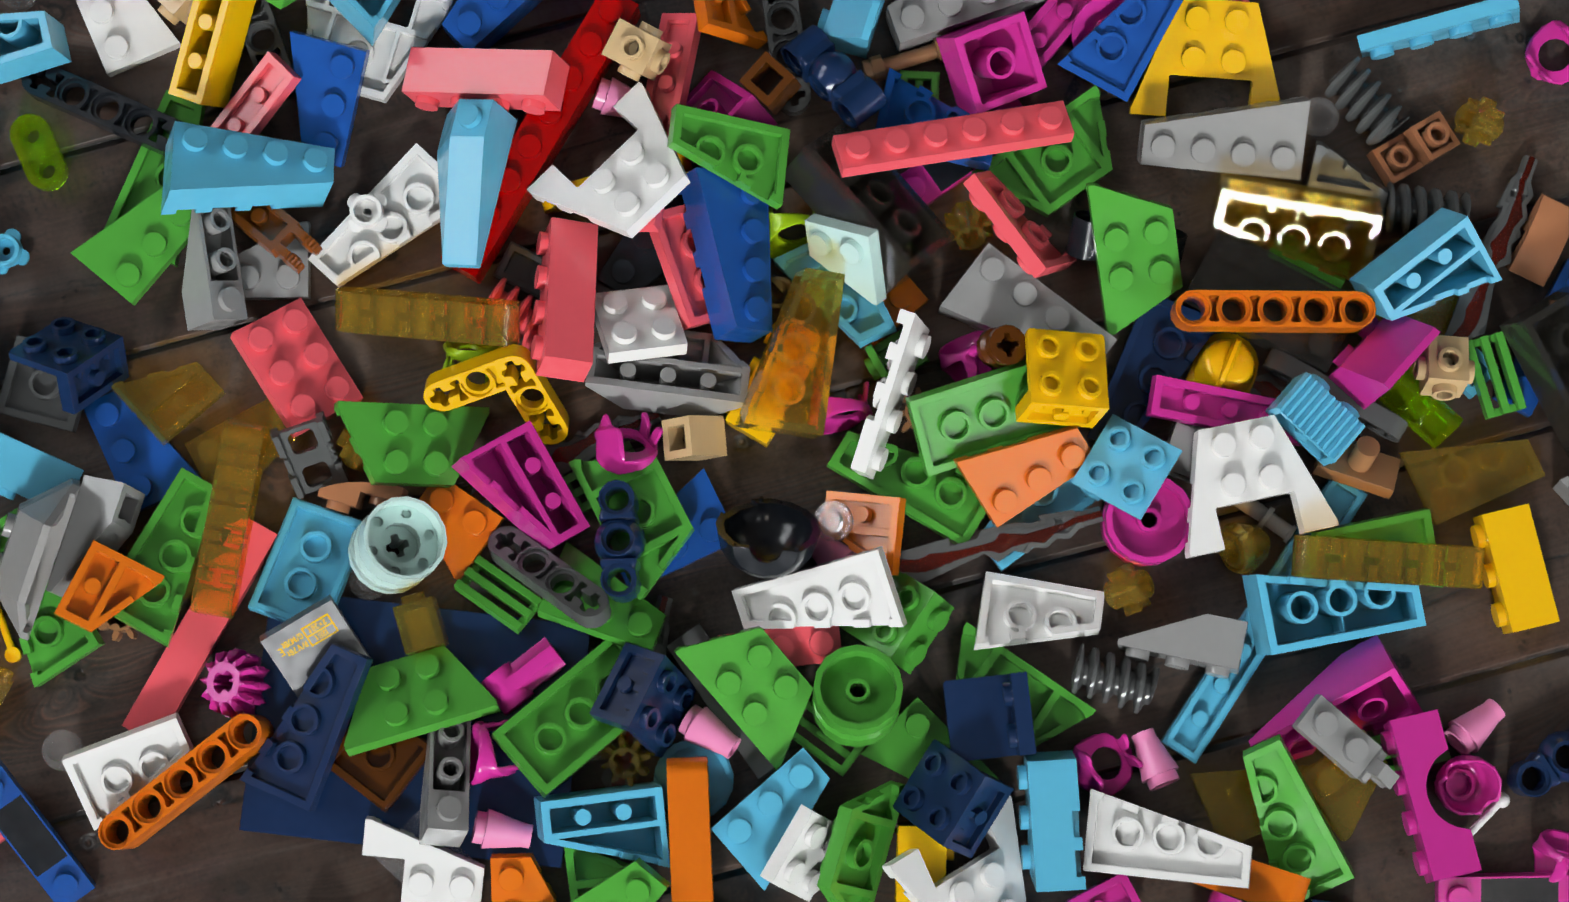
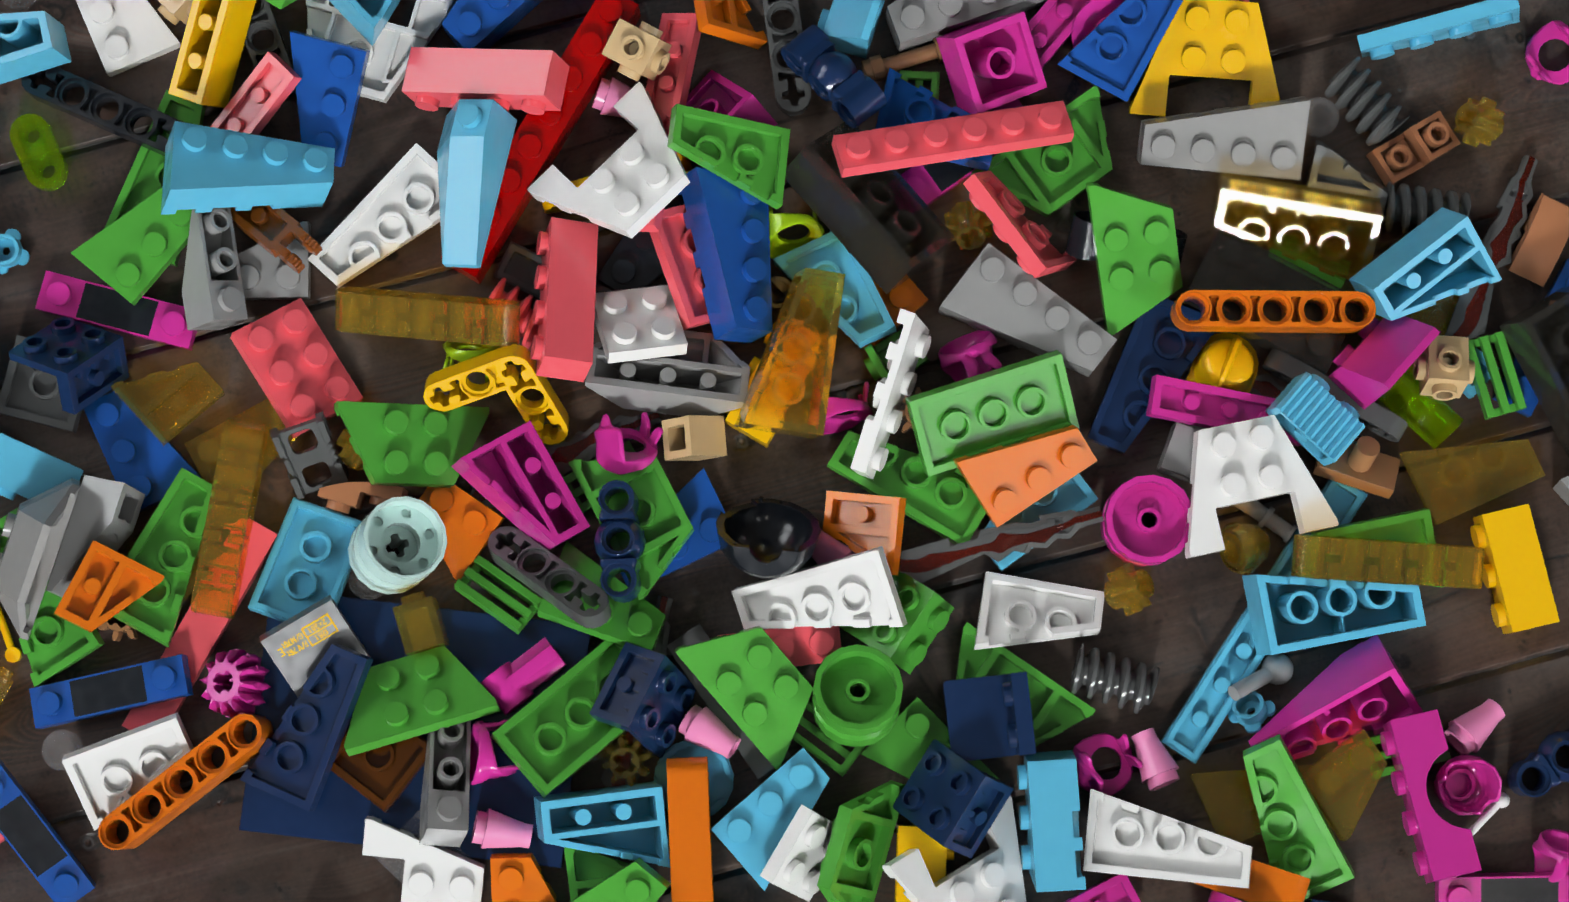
white plate [347,192,388,233] -> none
reddish brown brick [739,51,802,116] -> none
light aqua wing [804,213,887,305] -> none
clear plate [814,501,854,542] -> none
reddish brown wheel [976,325,1026,368] -> none
yellow bracket [1015,328,1109,428] -> none
medium azure hinge [1071,414,1182,520] -> none
light grey slope [1117,614,1248,679] -> none
light grey hinge [1292,694,1400,789] -> none
none -> blue plate [29,654,194,729]
none -> plate [35,270,197,351]
none -> light grey bar [1228,653,1294,701]
none -> medium azure plate [1228,691,1276,734]

